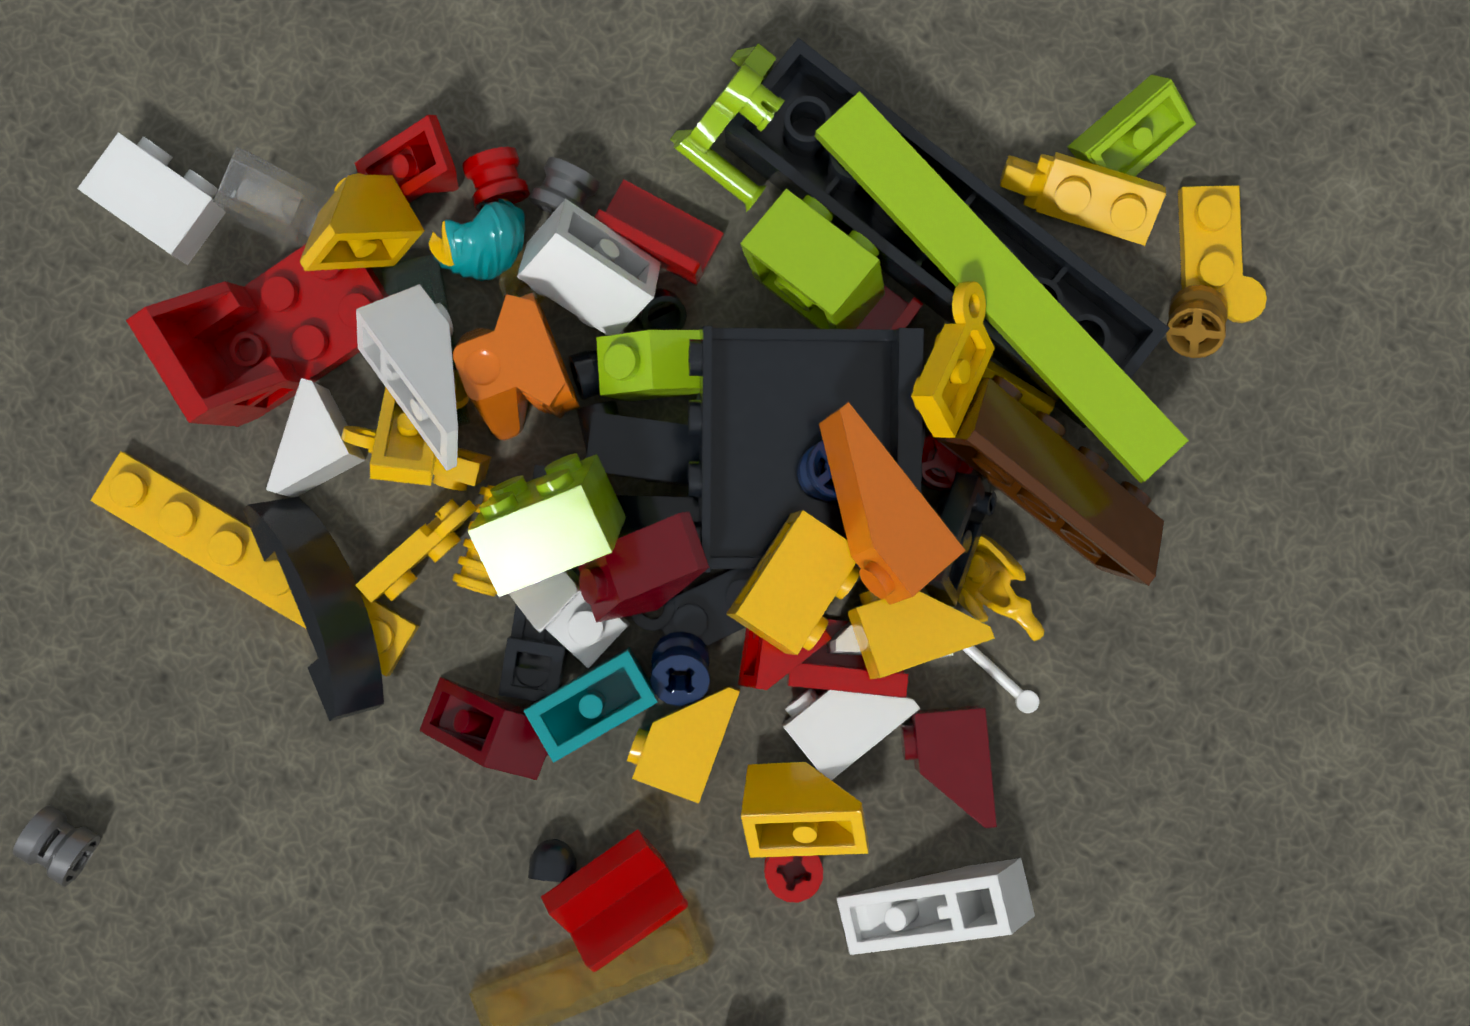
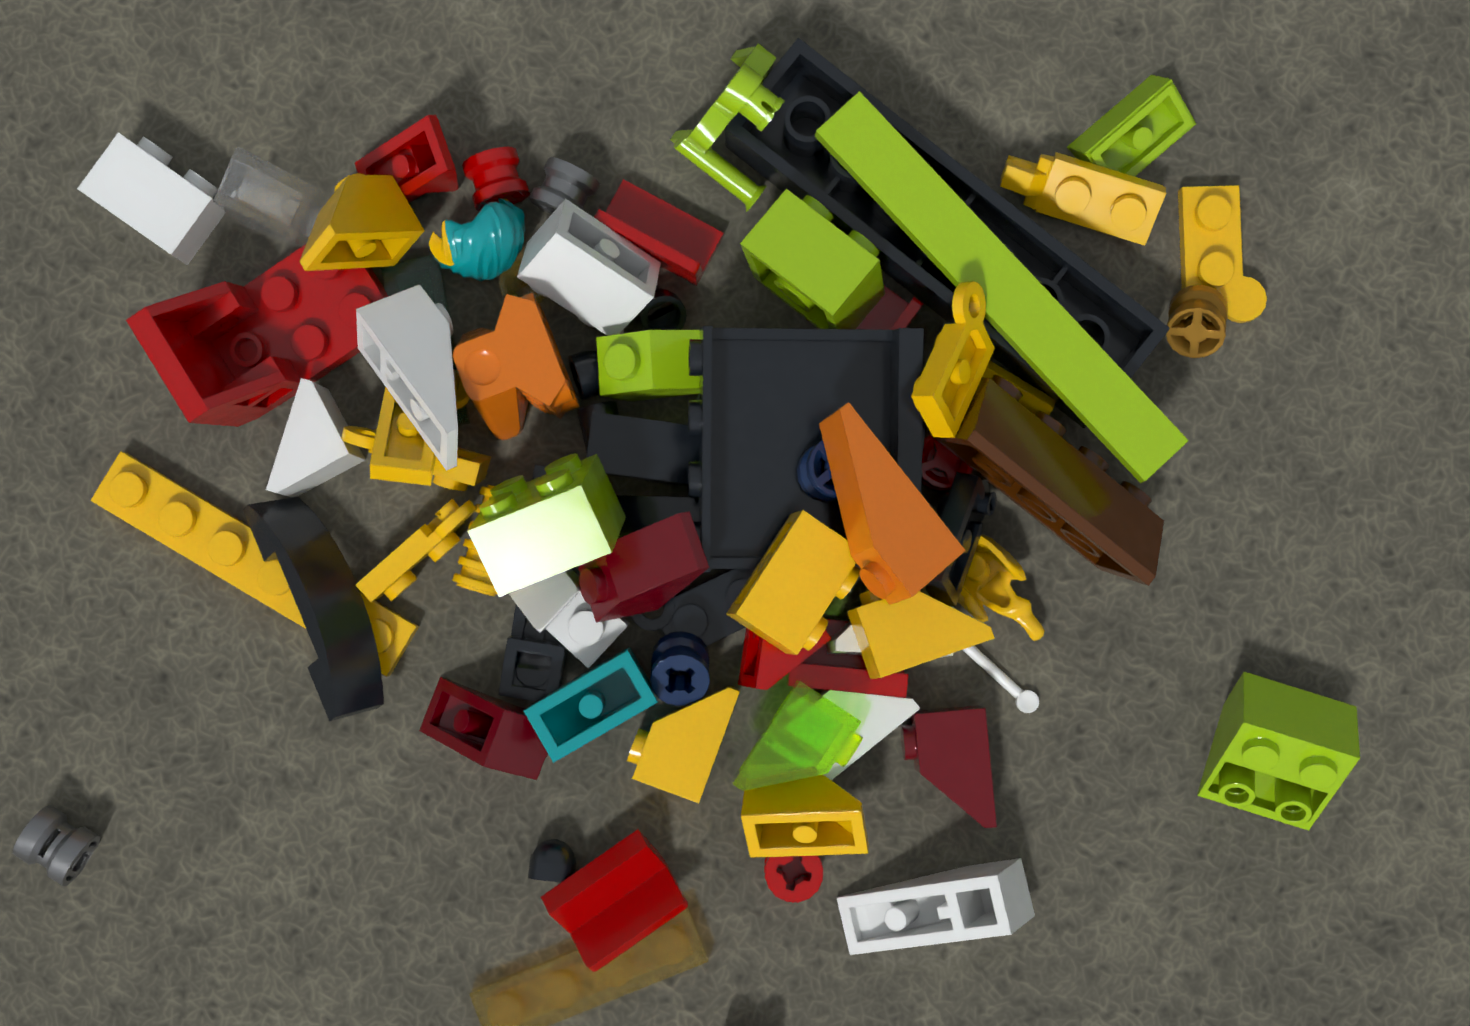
none -> clear neon green slope [732,679,863,791]
none -> lime slope [1197,672,1360,831]

